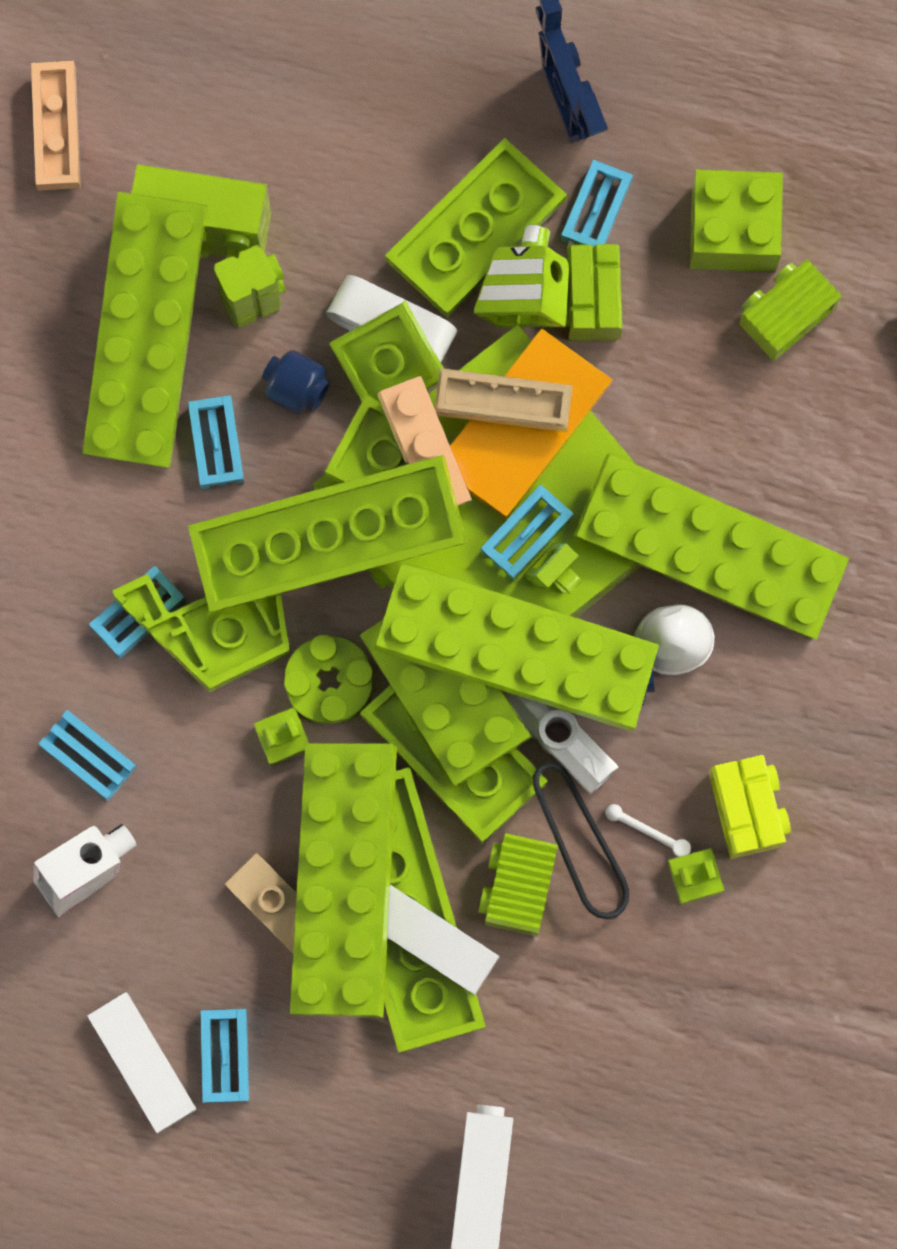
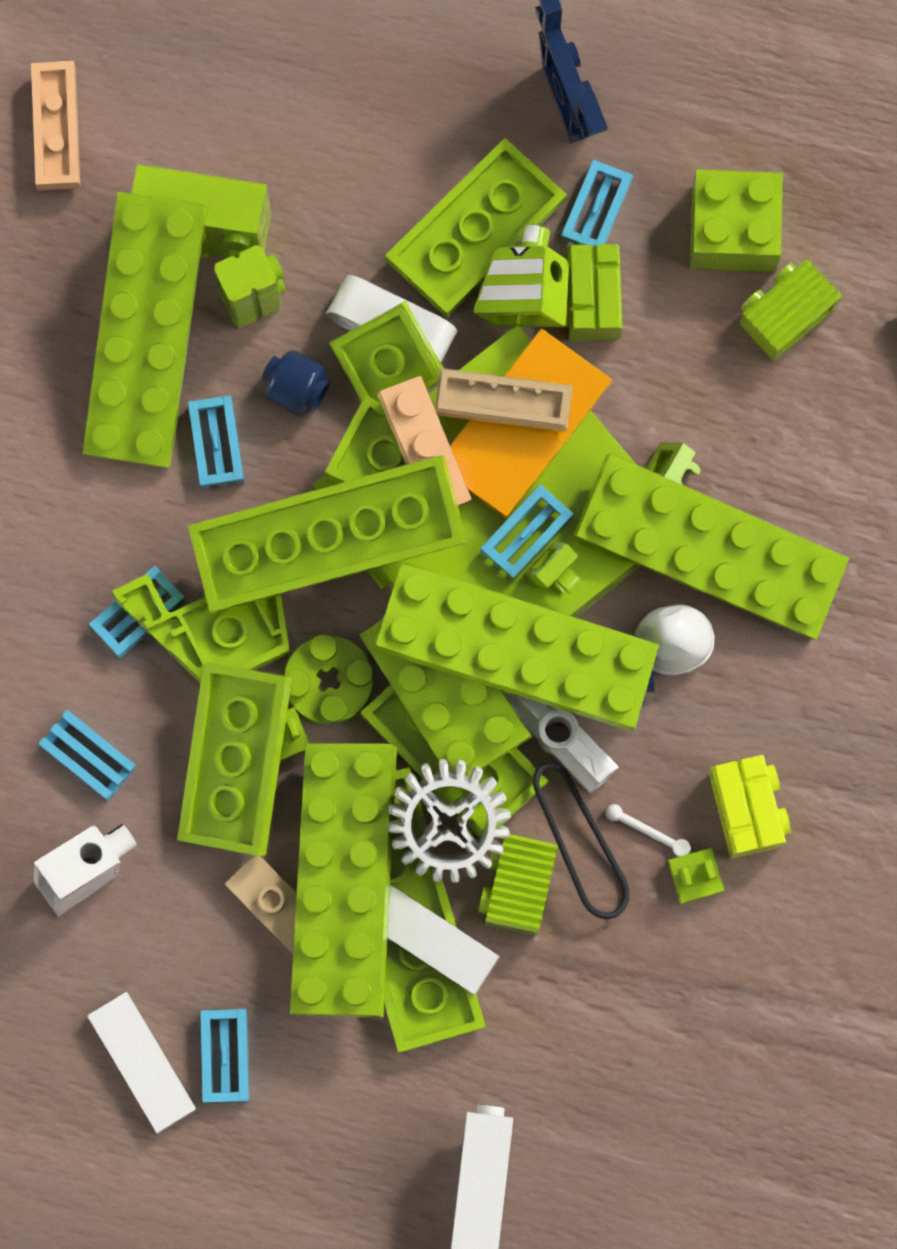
none -> lime plate [177,663,293,856]
none -> white gear [388,759,511,882]
none -> lime tile [646,442,701,487]

